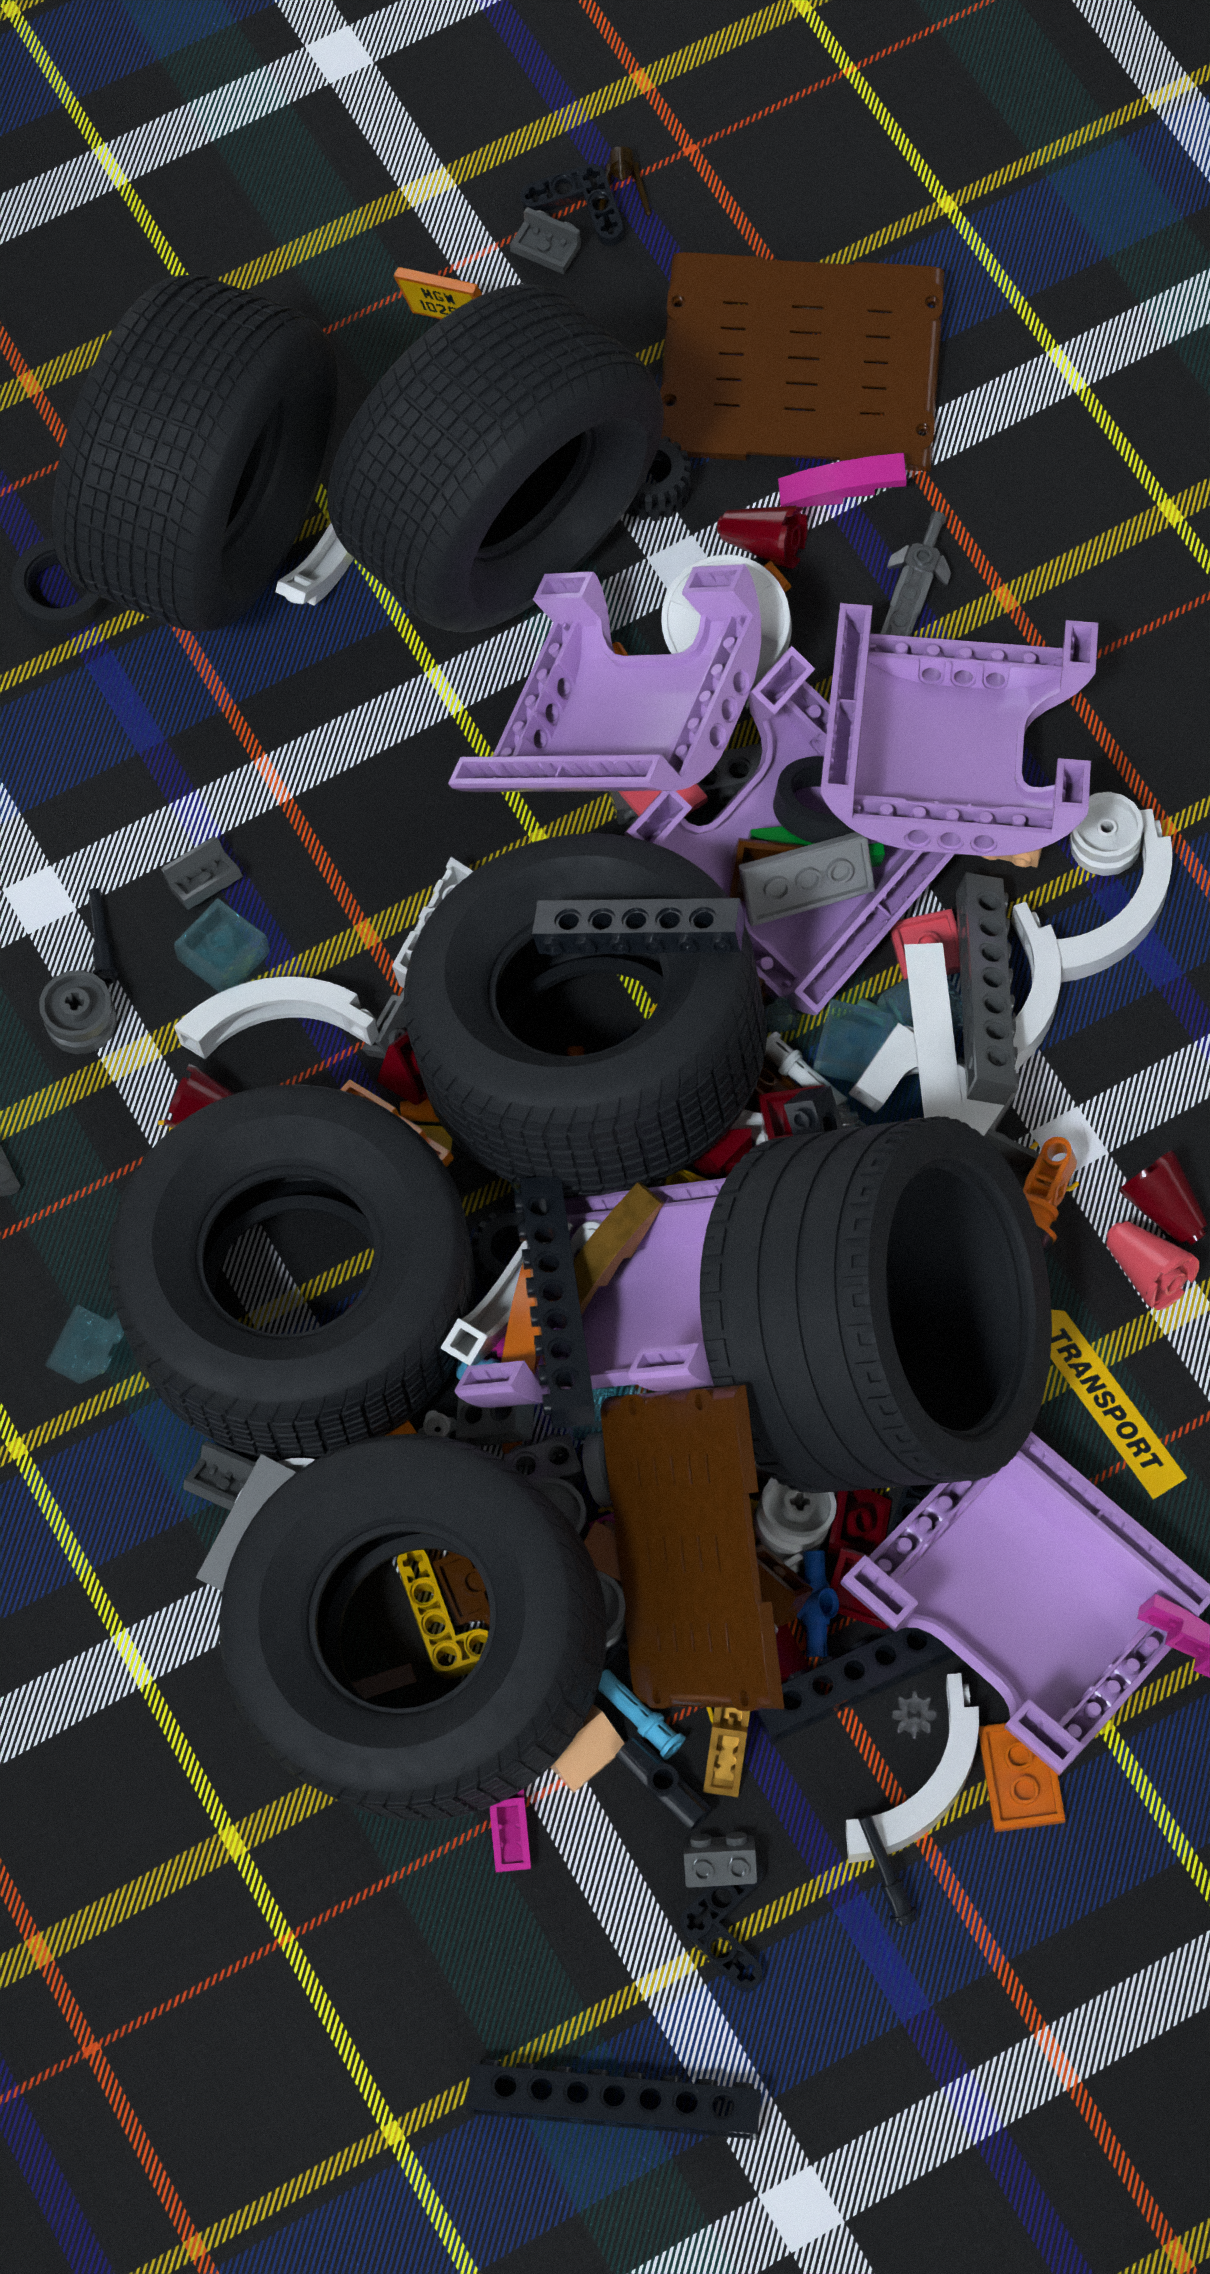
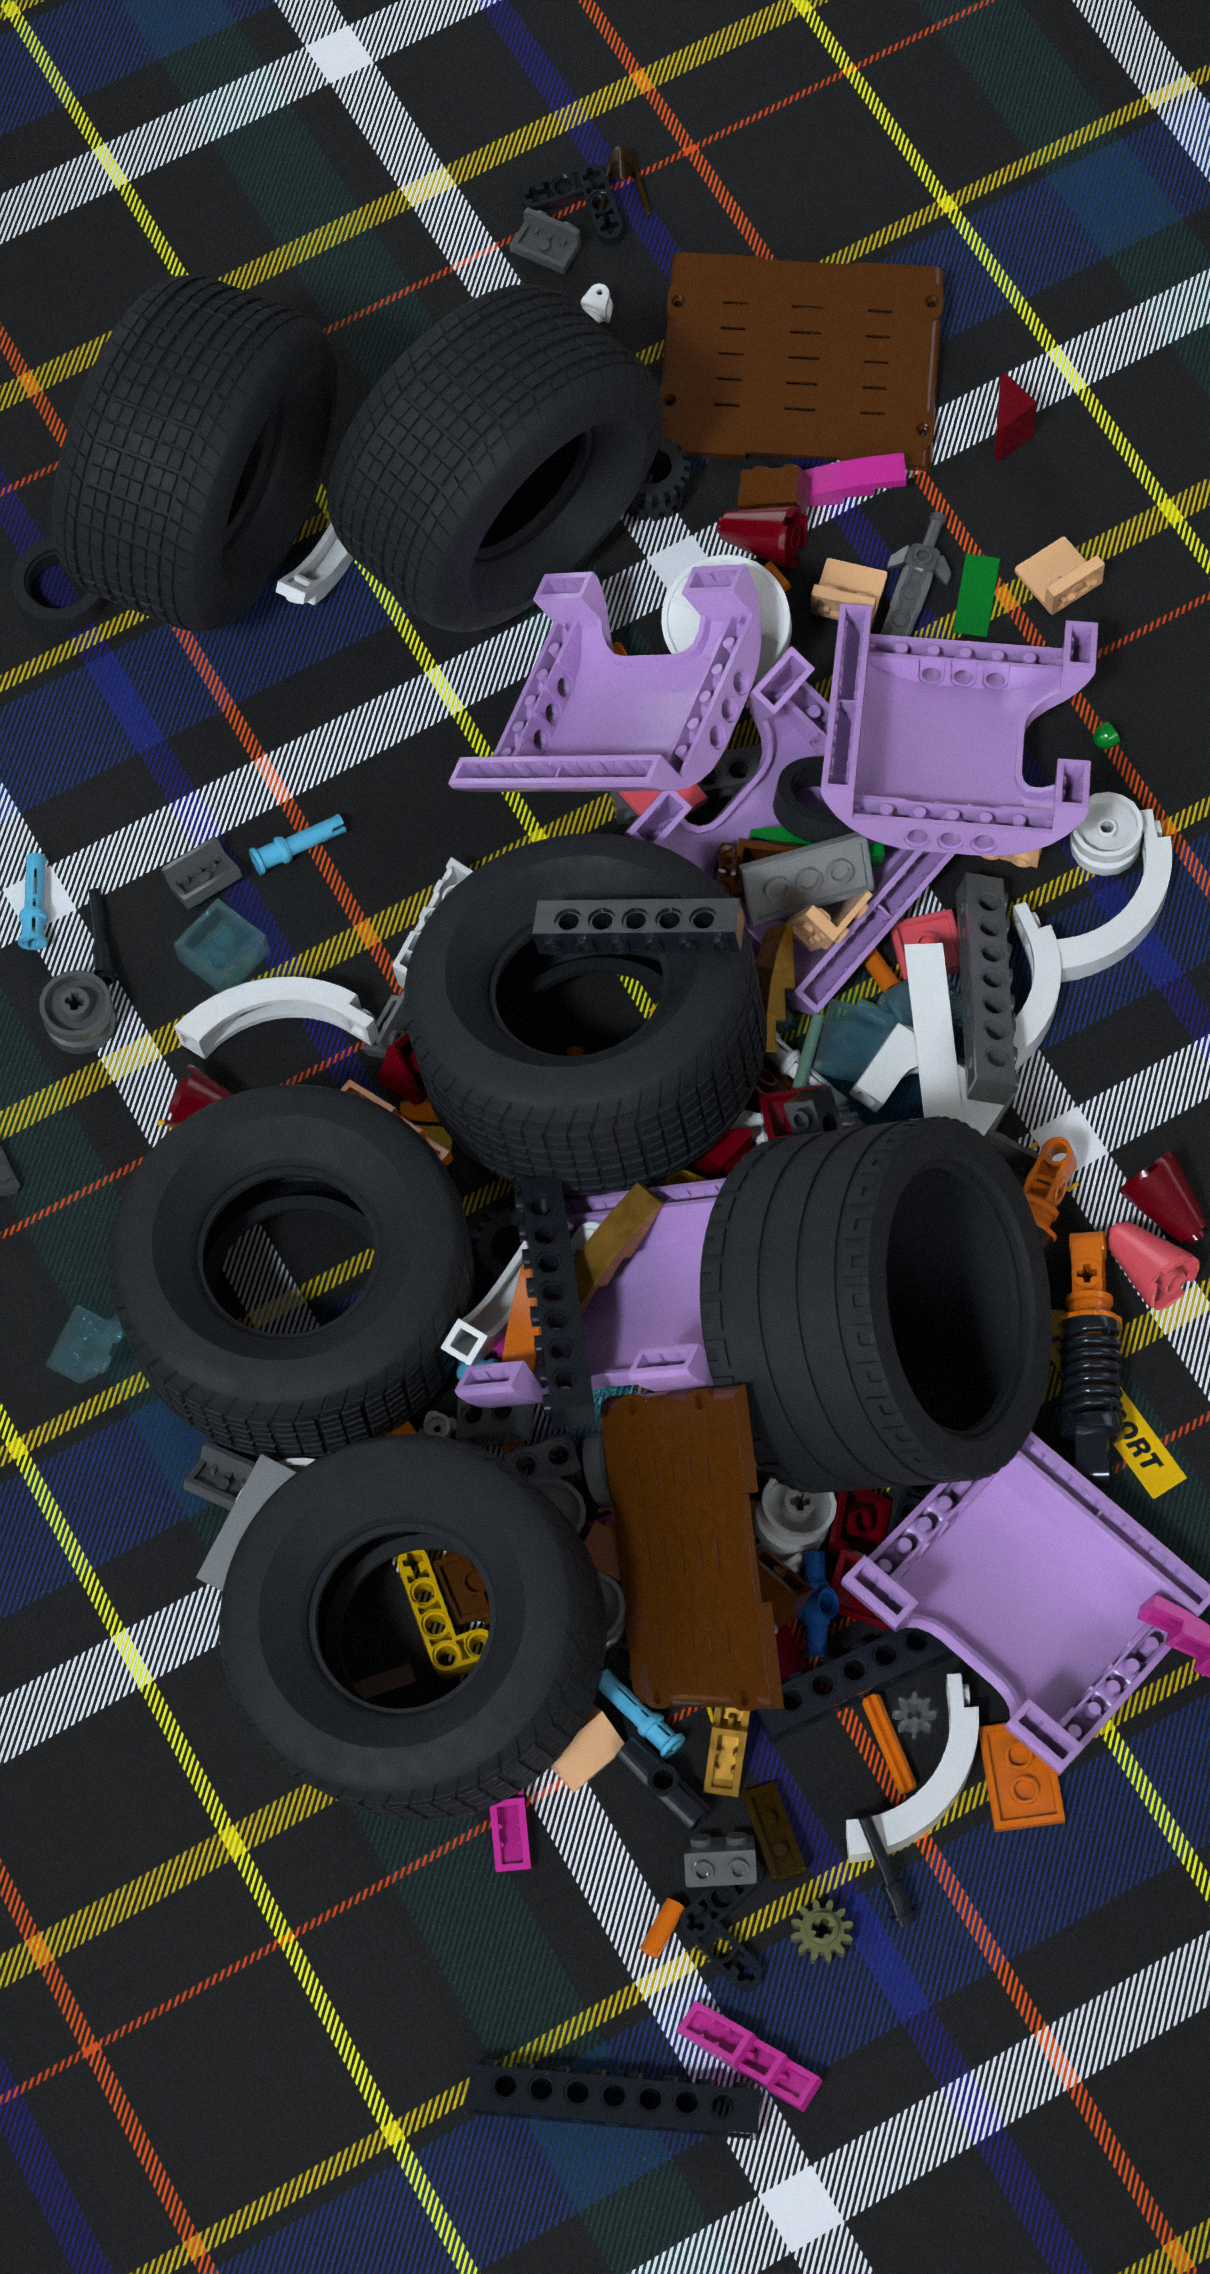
tile [393,267,482,319] -> none
none -> medium azure pin [18,853,48,950]
none -> medium azure pin [249,814,347,875]
none -> white piece [581,283,613,323]
none -> orange hinge [639,1898,685,1959]
none -> dark pink slope [676,2000,823,2112]
none -> reddish brown gear [712,842,737,894]
none -> reddish brown brick [737,464,811,514]
none -> dark brown hinge [741,1782,806,1883]
none -> pearl gold slope [756,923,795,1055]
none -> light nougat bracket [784,890,873,952]
none -> sand green bar [791,1013,825,1090]
none -> olive gear [791,1899,853,1965]
none -> light nougat bracket [810,558,887,628]
none -> orange hinge [862,947,901,995]
none -> orange axle [862,1693,917,1794]
none -> green sticker [953,553,1000,637]
none -> dark red slope [994,374,1037,461]
none -> light nougat bracket [1015,537,1105,615]
none -> black piece [1057,1231,1125,1489]
none -> green hinge [1093,721,1121,749]

